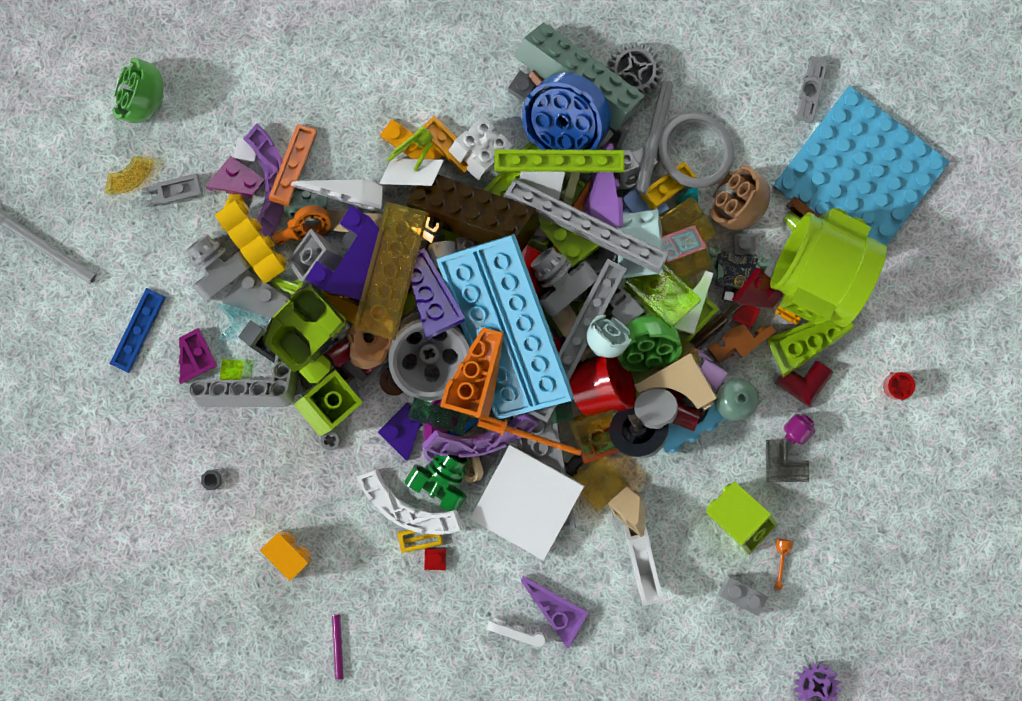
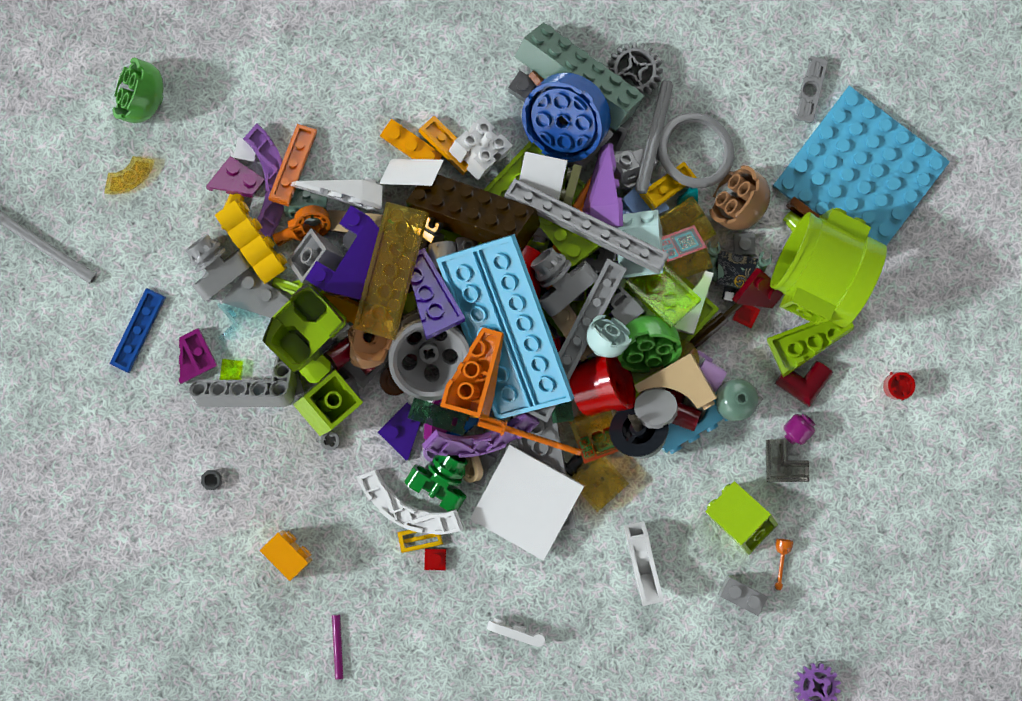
light grey hinge [141,173,203,207] -> none
dark grey slope [238,320,276,363] -> none
lime plant [387,126,434,171] -> none
lime tile [494,149,625,173] -> none
medium lavender wing [521,576,589,648] -> none
tan slope [608,487,646,537] -> none
dark orange plate [707,325,776,364] -> none
light orange piece [775,305,801,325] -> none

